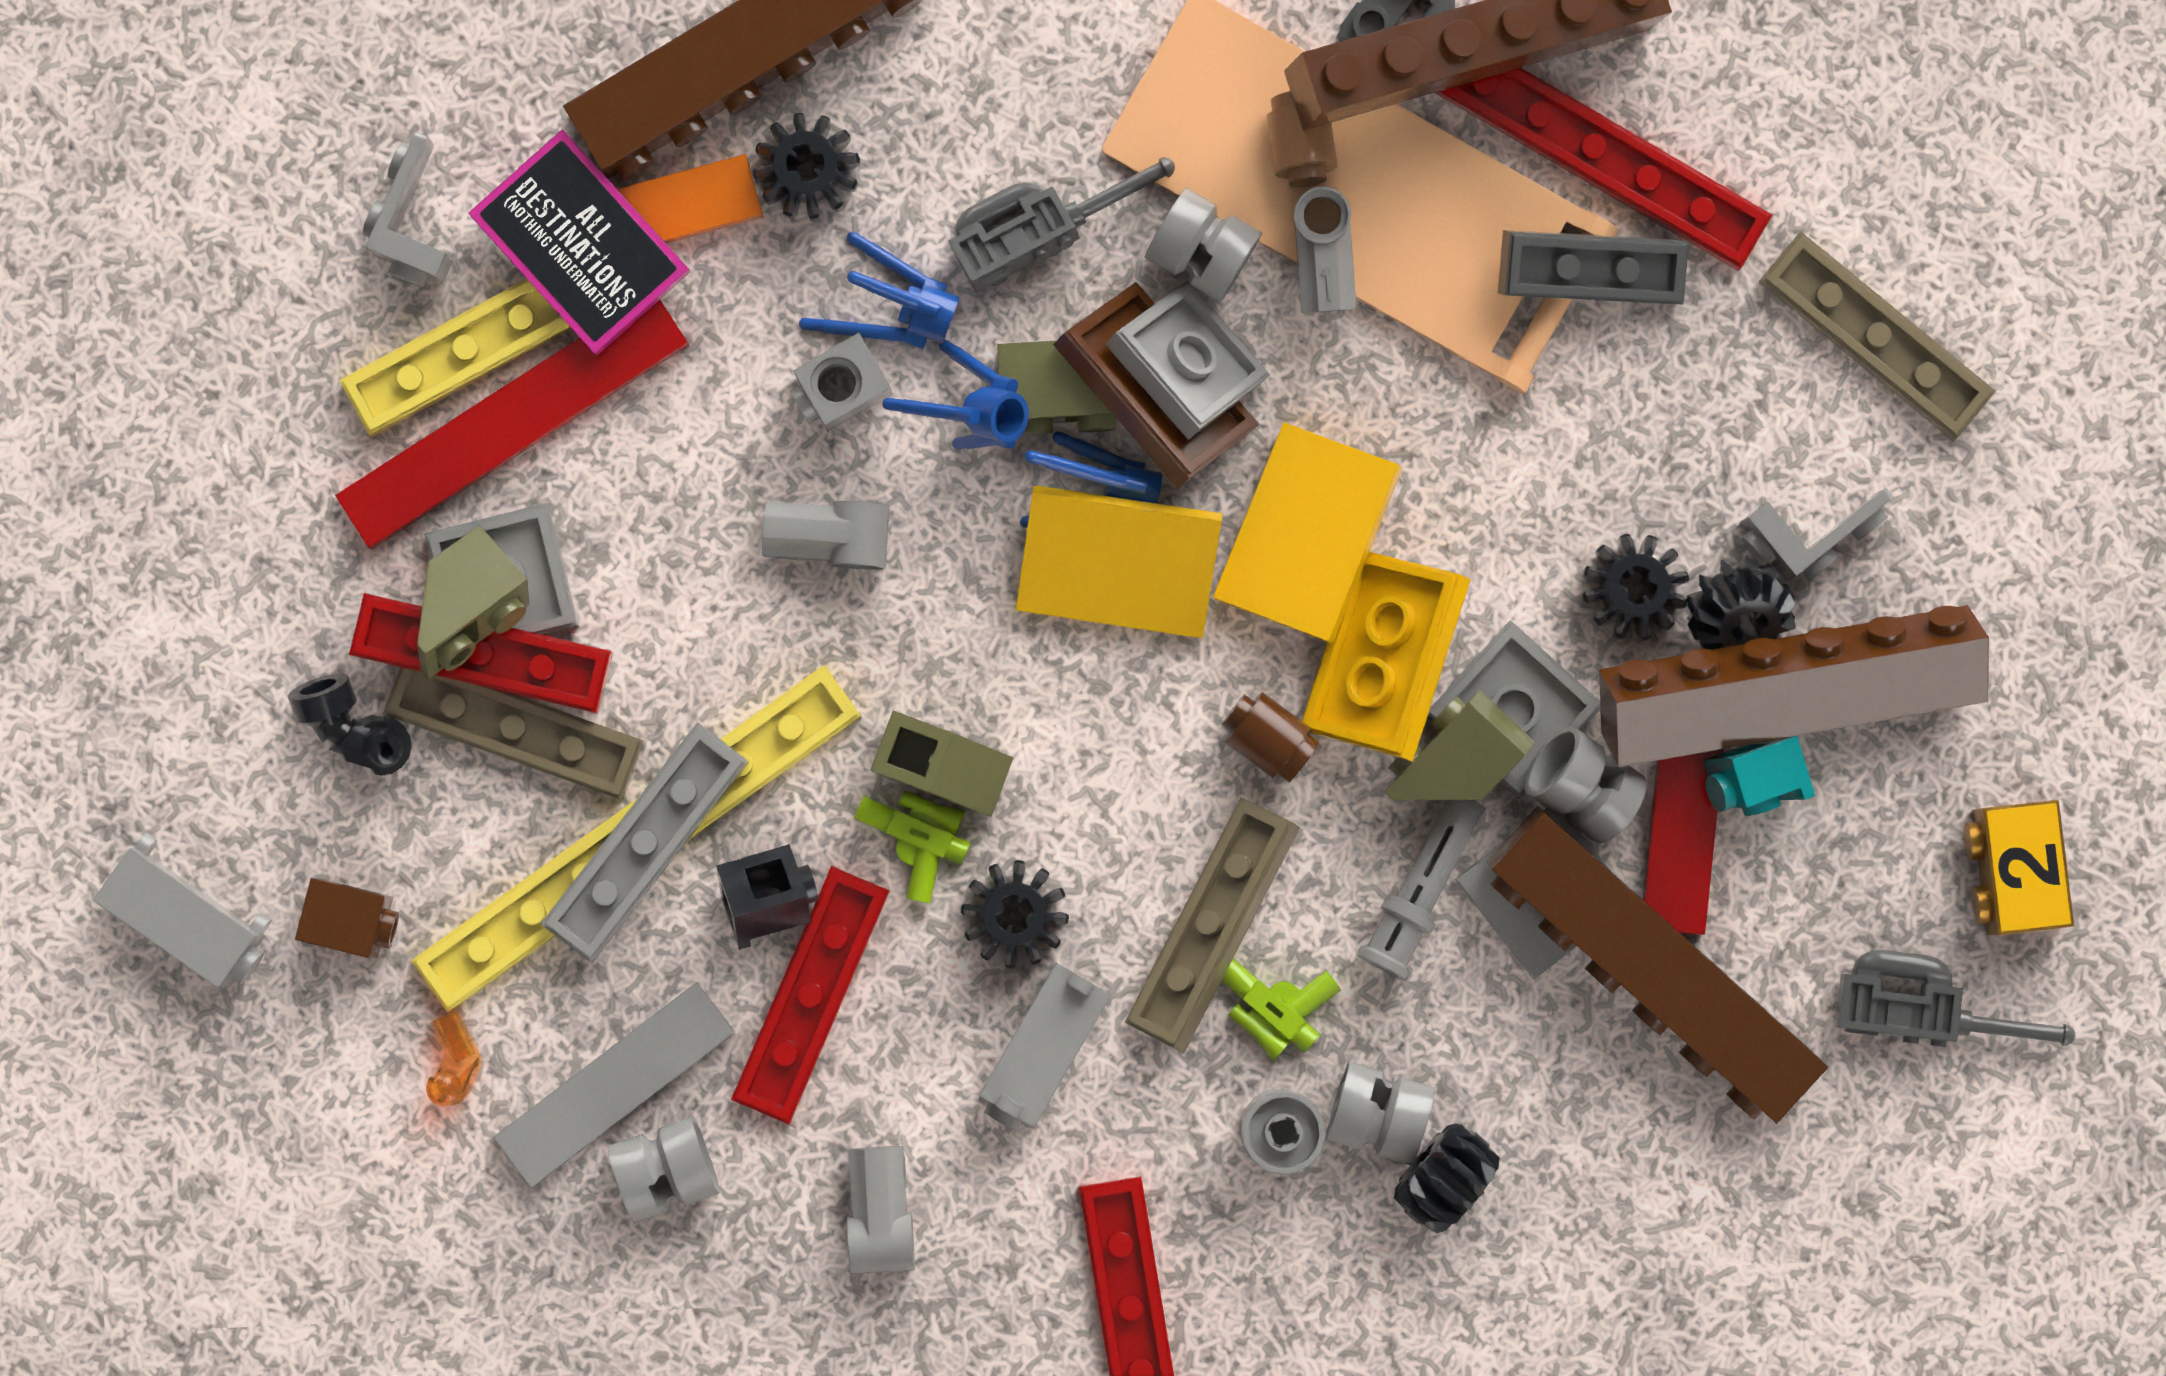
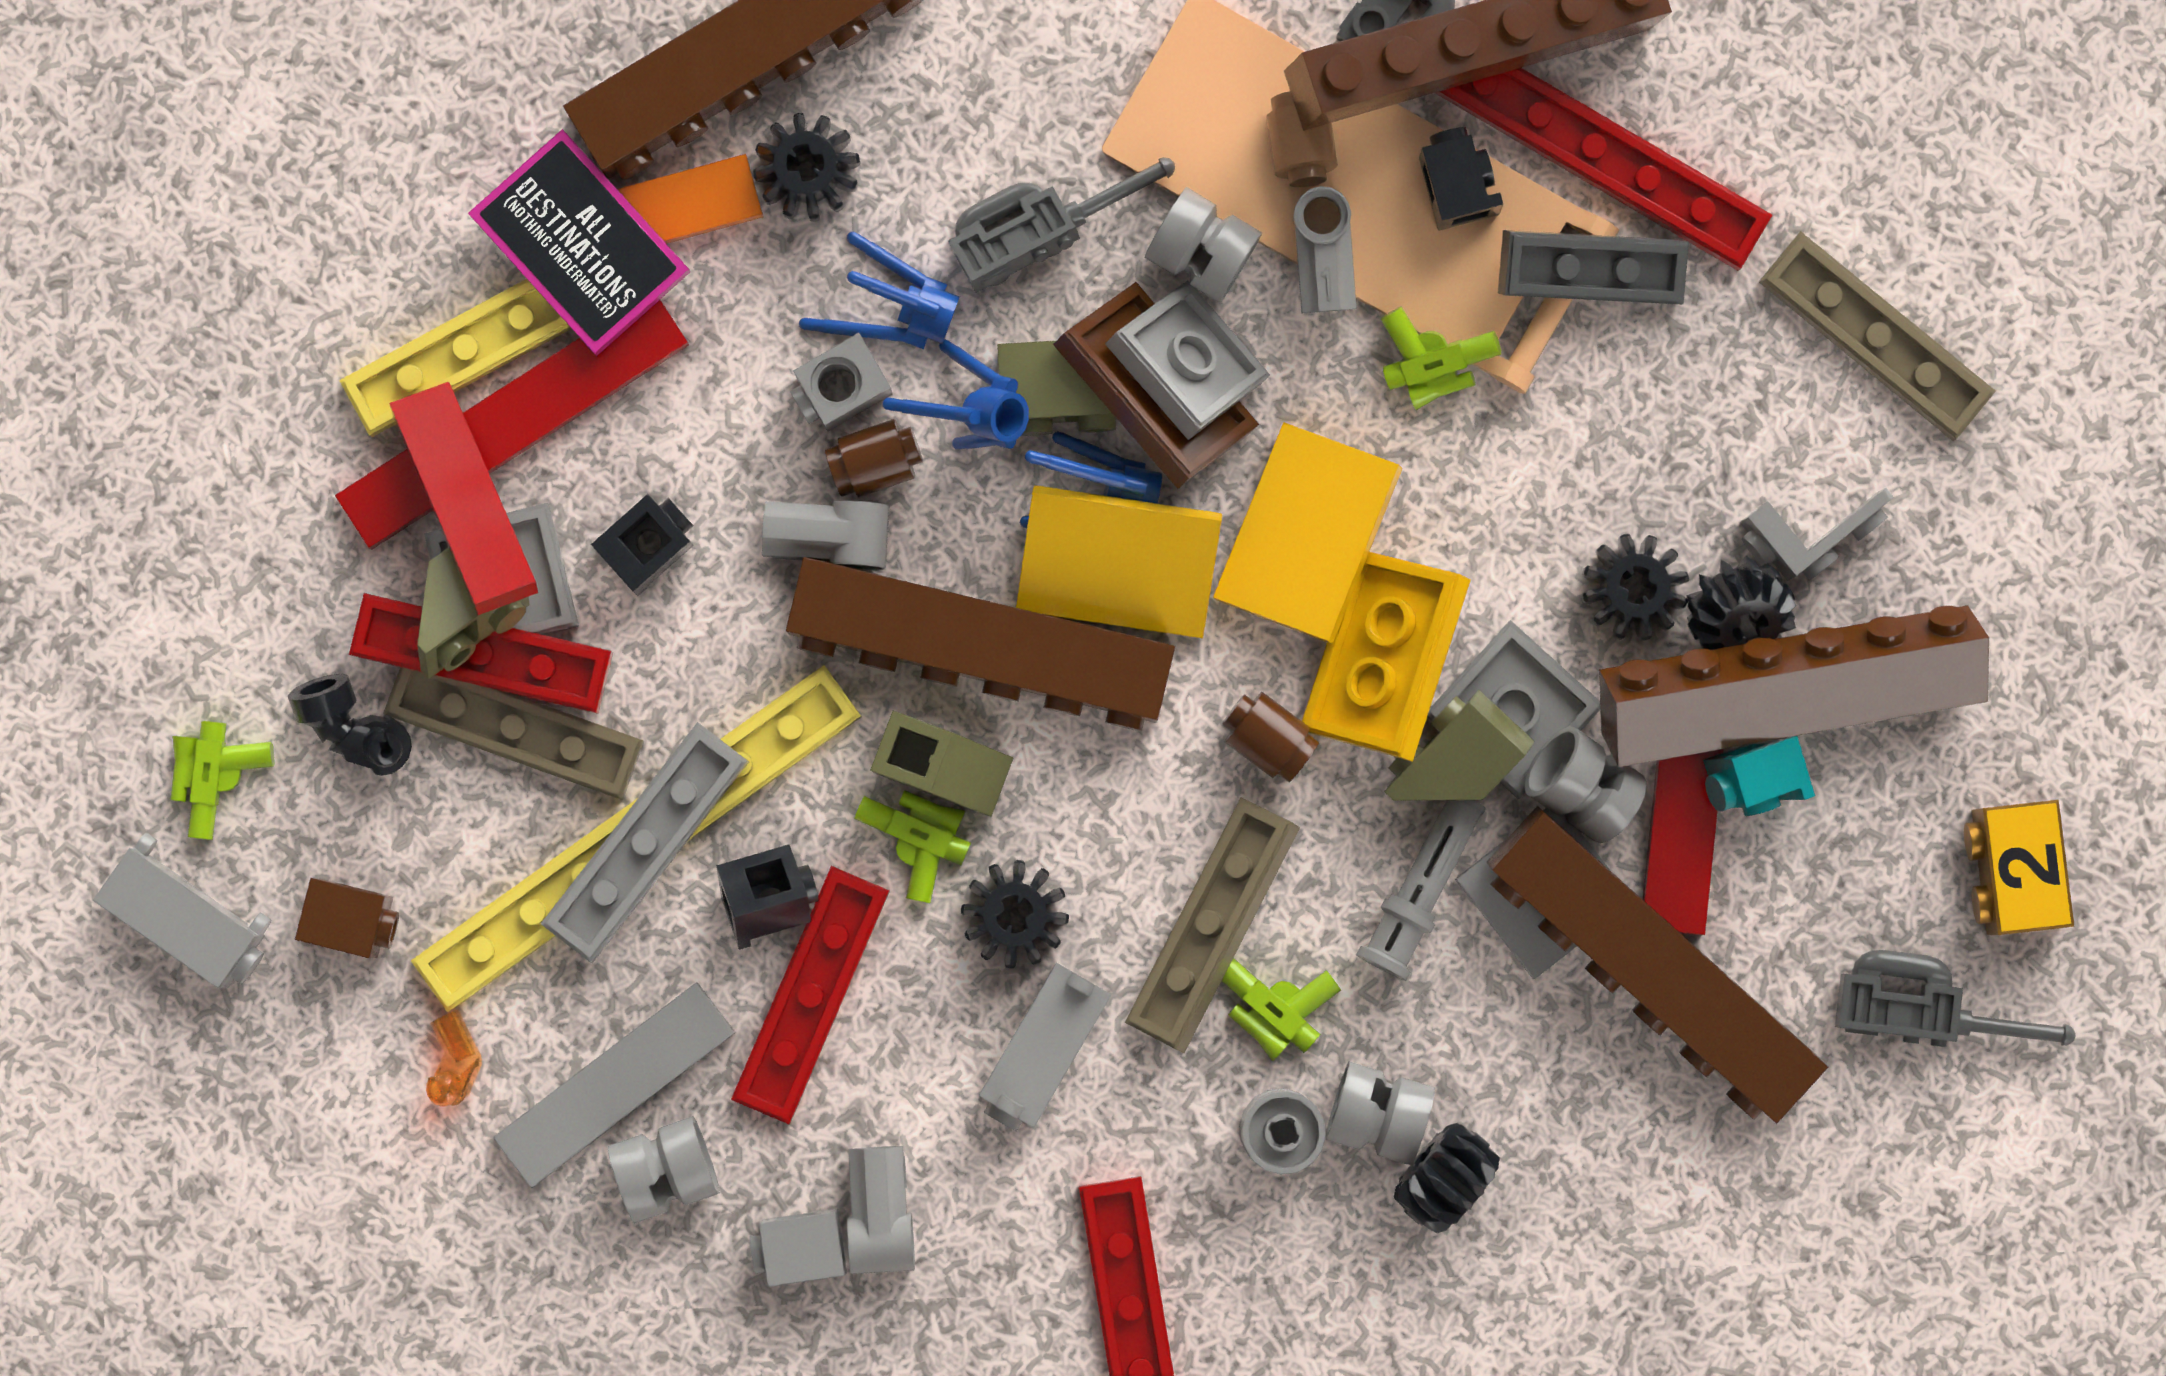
light grey bracket [363,132,453,288] -> none
none -> lime piece [170,721,275,840]
none -> tile [389,382,539,615]
none -> black brick [591,494,694,596]
none -> light grey brick [750,1209,847,1287]
none -> reddish brown brick [786,557,1176,731]
none -> reddish brown brick [825,418,923,498]
none -> lime piece [1380,306,1502,410]
none -> black brick [1419,127,1504,231]

